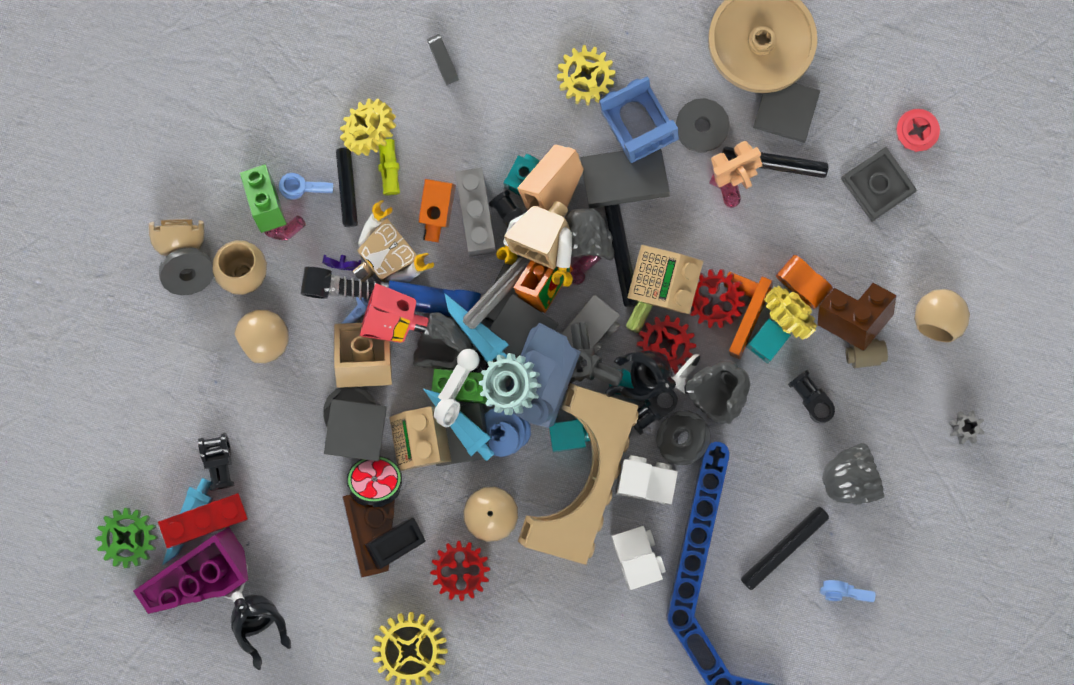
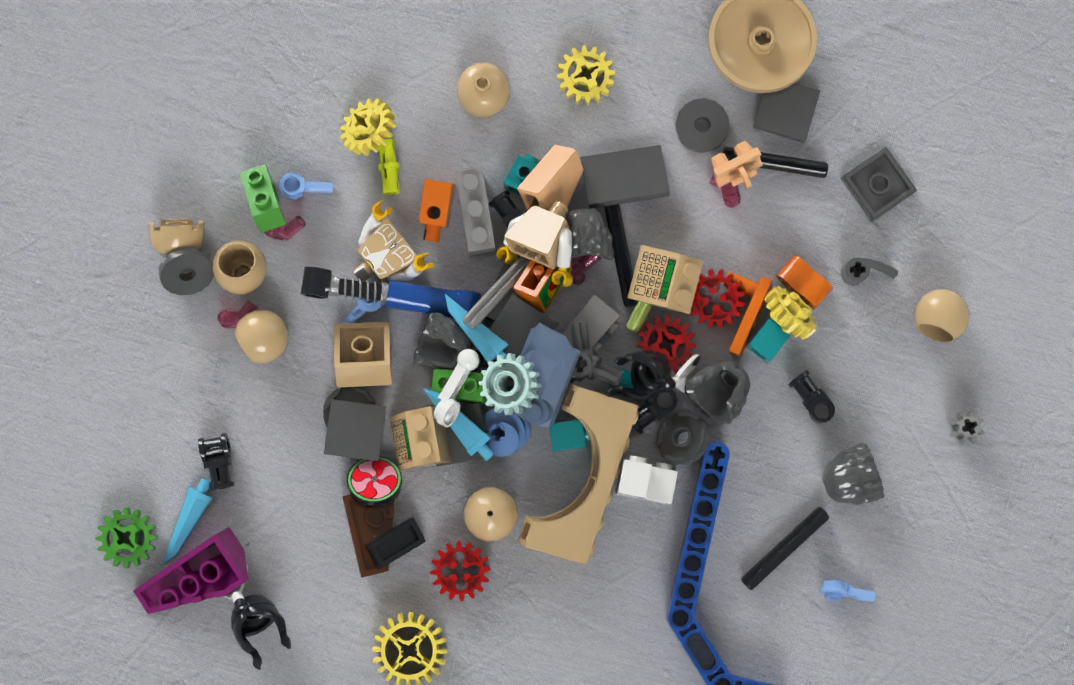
red arch [158,493,248,549] -> none
dark purple piece [322,255,361,271] -> none
black axle [336,148,358,228] -> none
coral torso [359,283,428,343] -> none
dark grey beam [427,34,459,86] -> none
medium blue panel [599,76,679,163] -> none
white brick [611,526,666,590] -> none
reddish brown brick [817,283,897,351] -> none
dark tan brick [845,338,888,369] -> none
coral gear [896,109,940,152] -> none
none -> clear pink arm [217,300,258,329]
none -> tan cylinder [457,63,510,118]
none -> dark grey panel [841,257,898,286]

